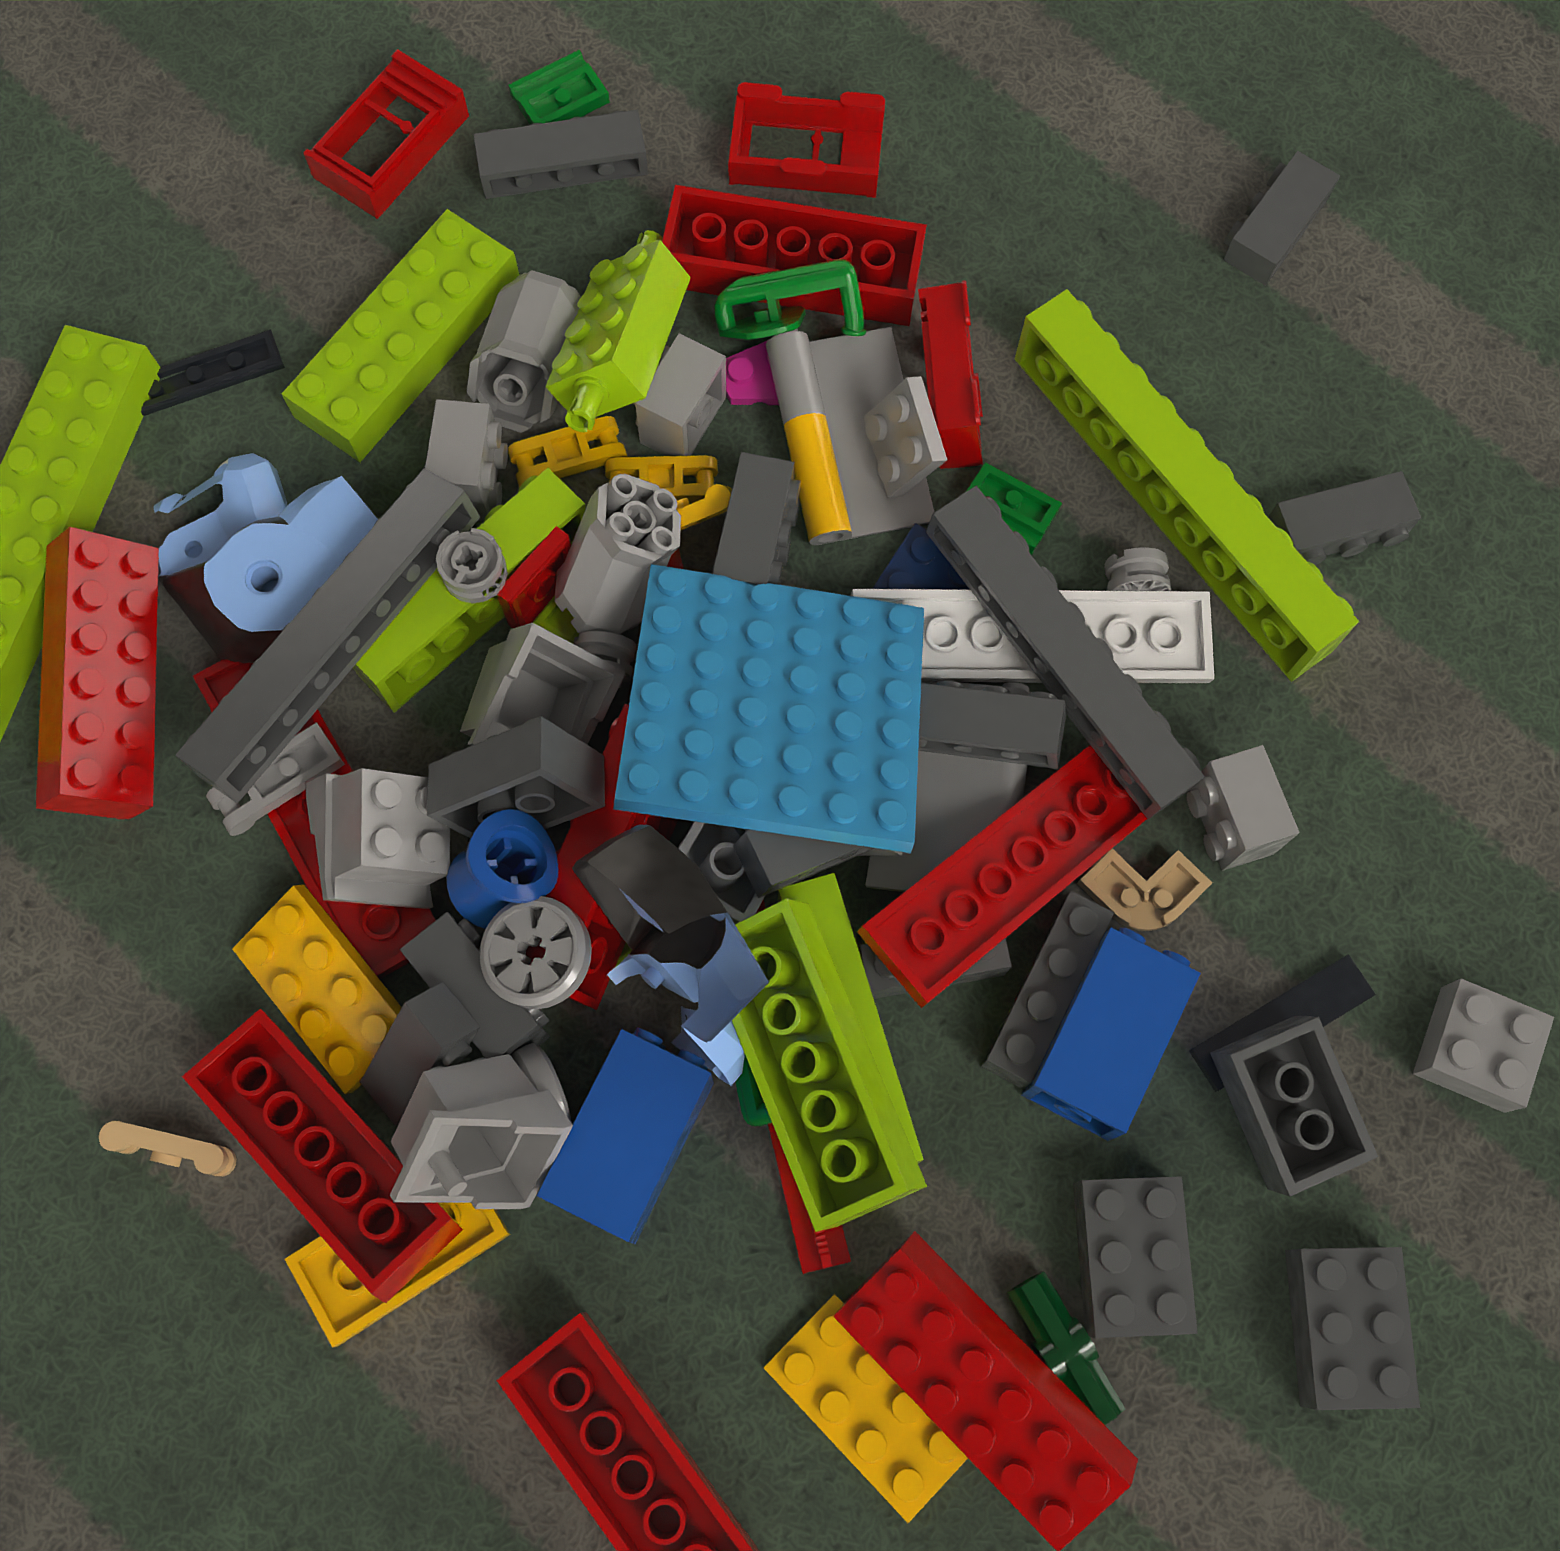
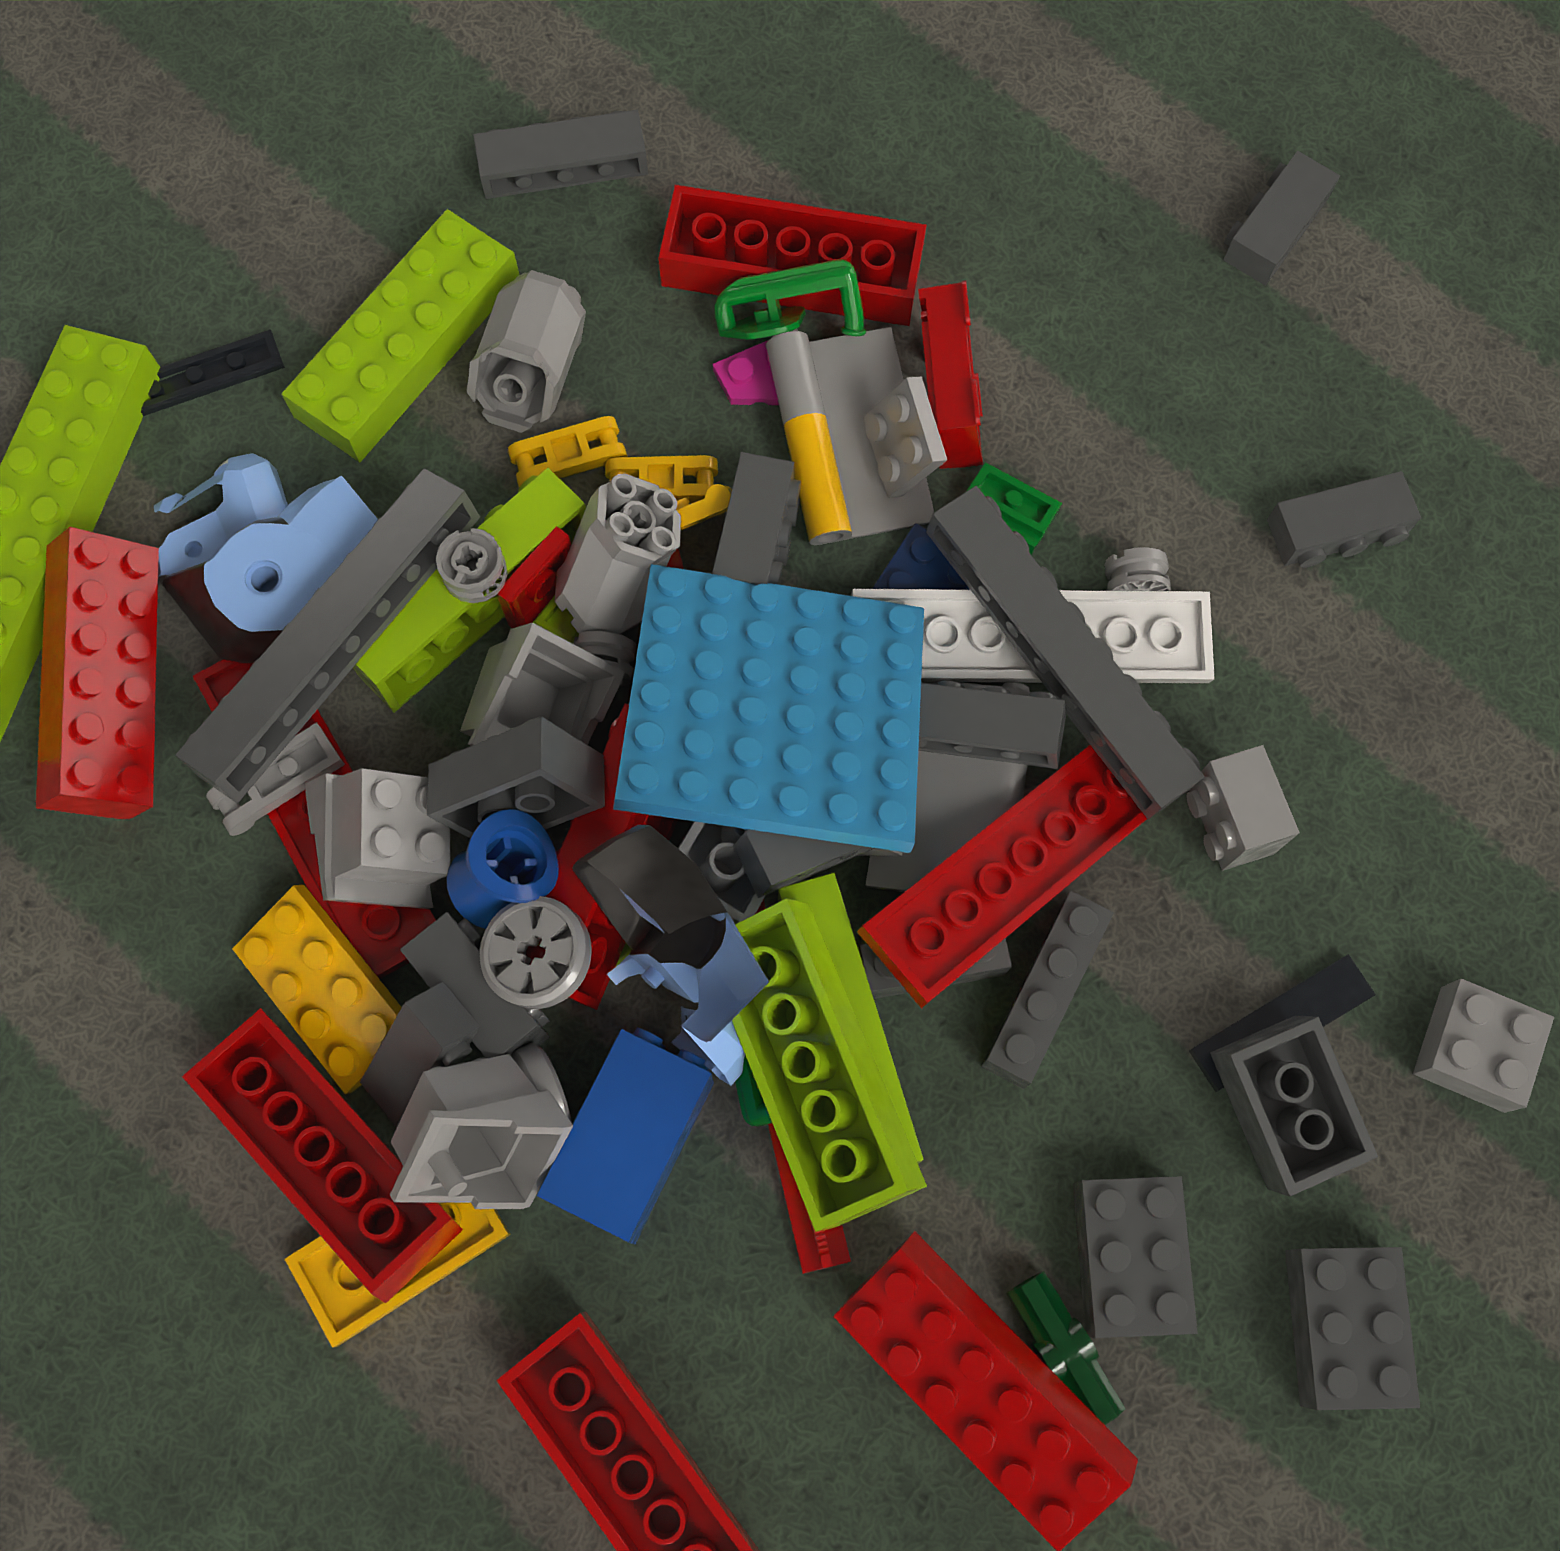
tan plate [99,1121,237,1177] -> none
red piece [303,49,469,219] -> none
light grey brick [425,399,508,522] -> none
green plate [508,50,610,124] -> none
lime brick [545,230,691,432] -> none
light grey brick [633,333,726,456] -> none
red piece [728,82,885,198] -> none
yellow plate [763,1294,968,1523] -> none
lime brick [1014,289,1359,682] -> none
blue brick [1021,927,1201,1141] -> none
tan plate [1077,848,1212,931] -> none

